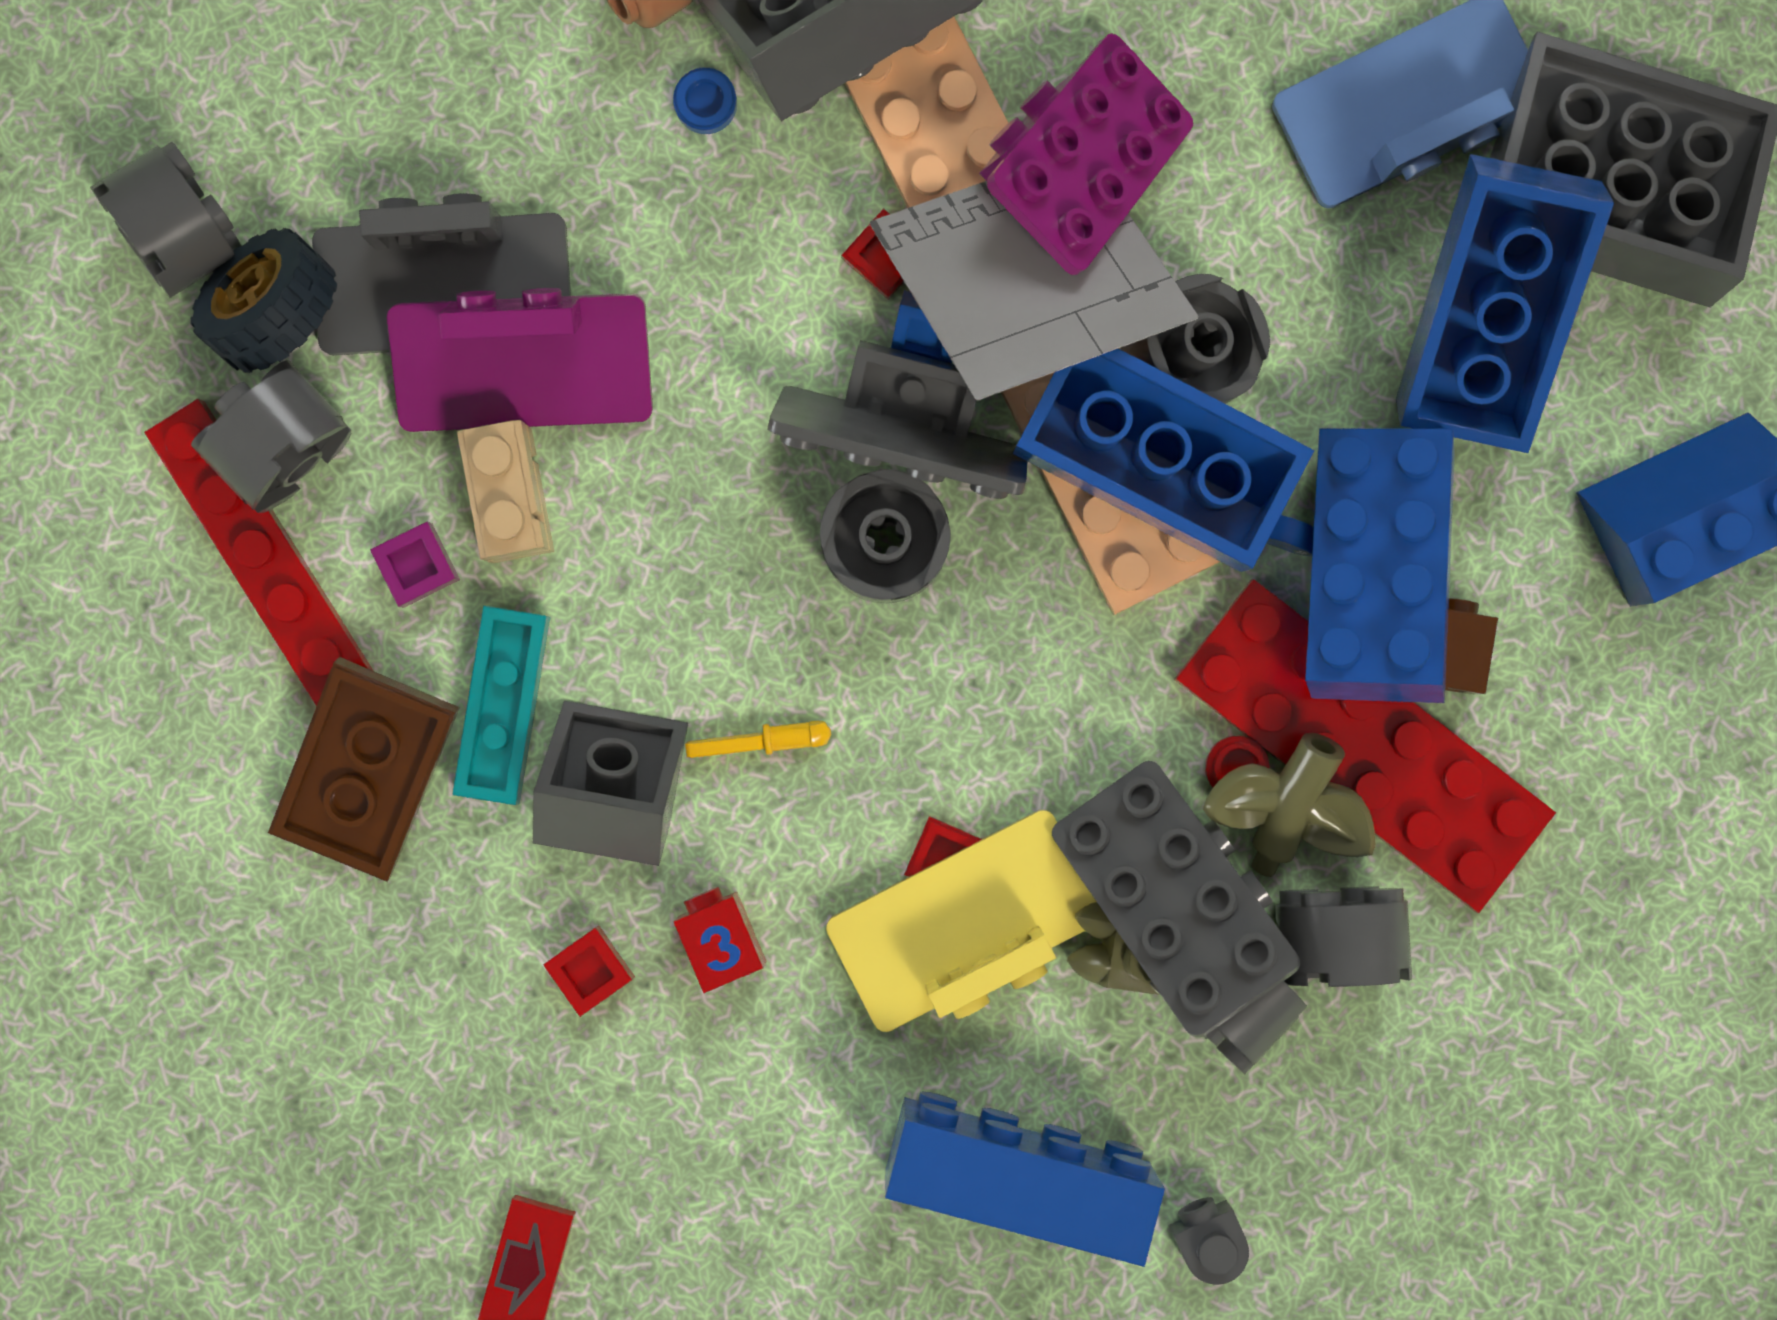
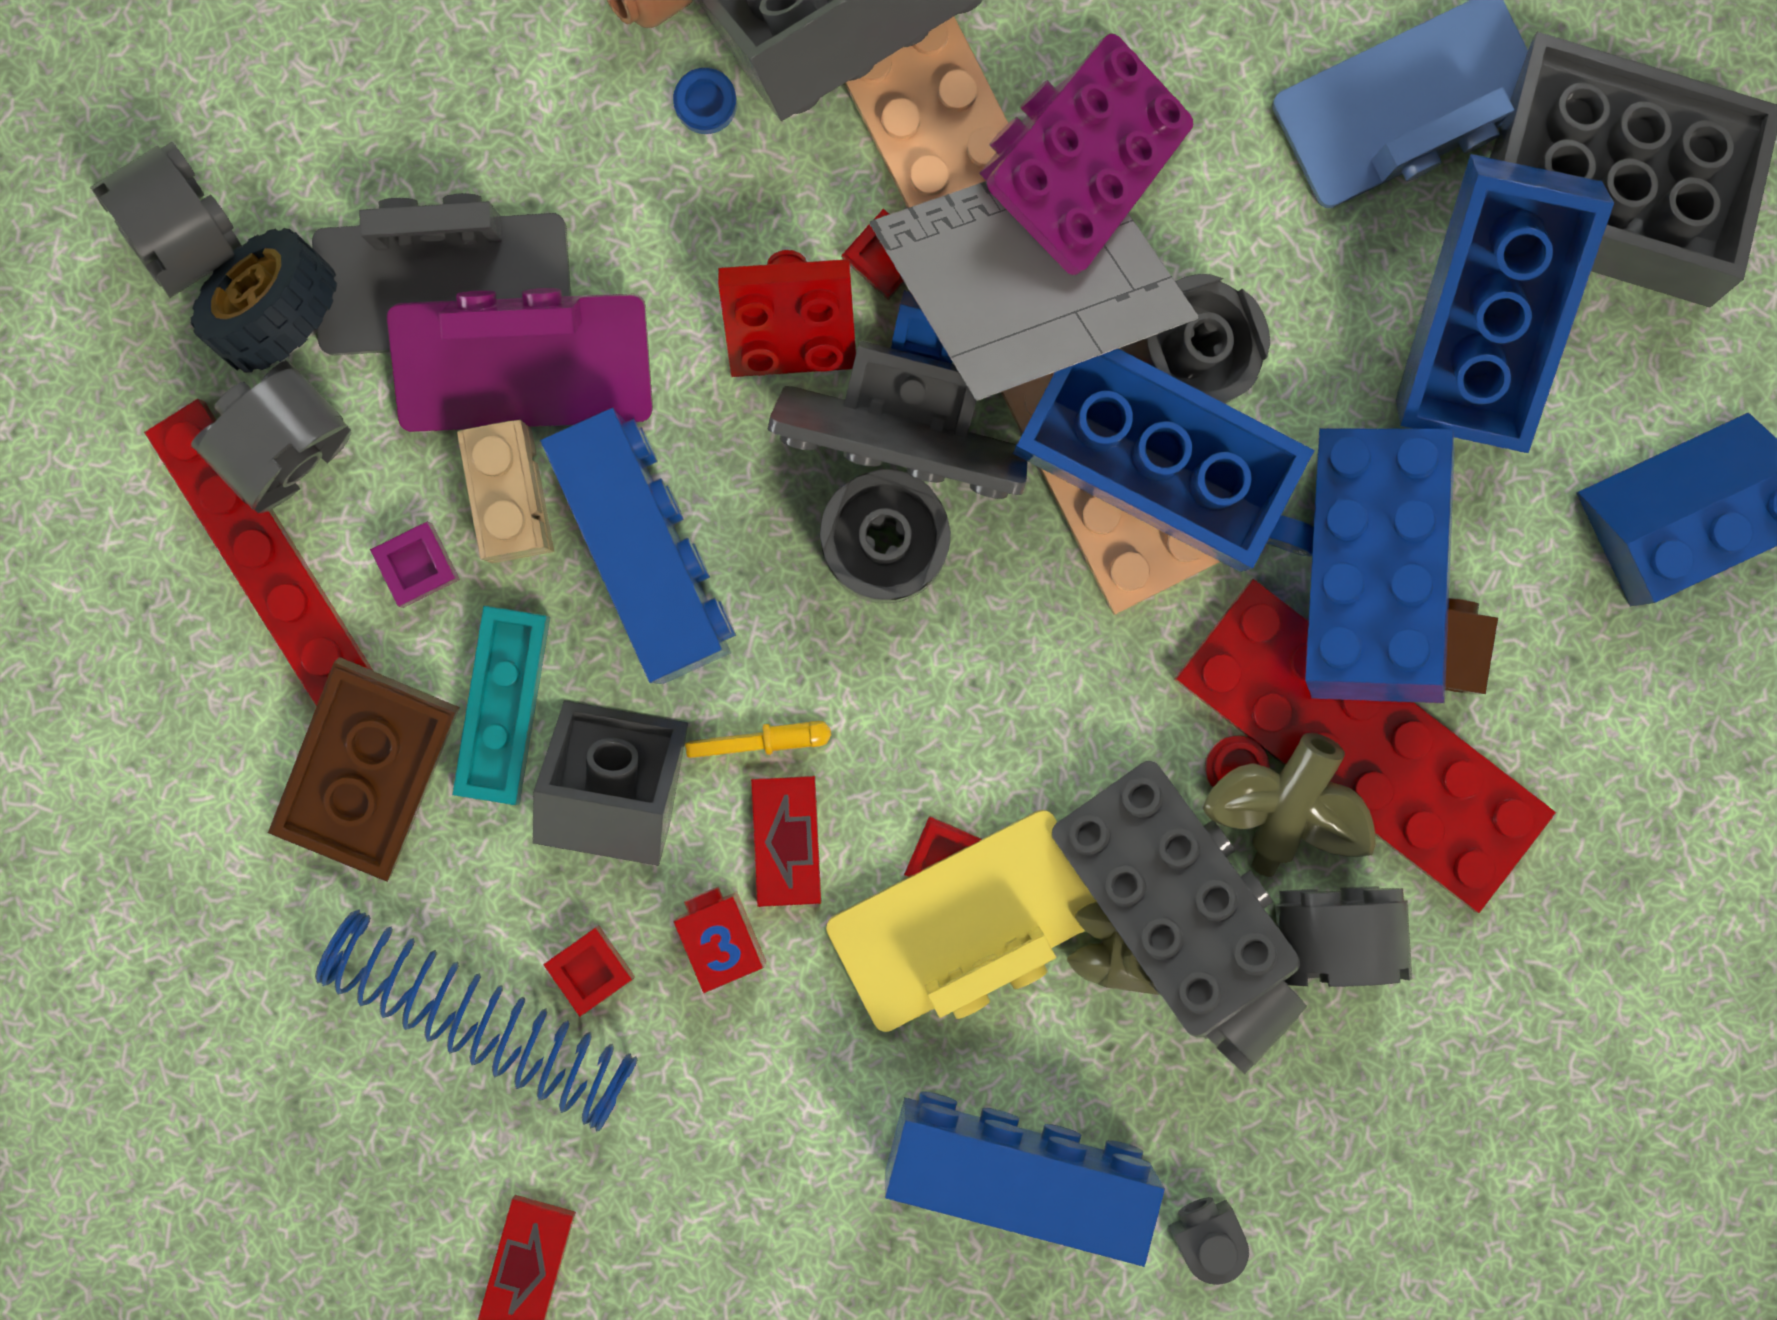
none -> blue piece [315,909,638,1132]
none -> blue brick [540,408,736,684]
none -> red plate [718,250,856,377]
none -> red tile [751,776,822,907]

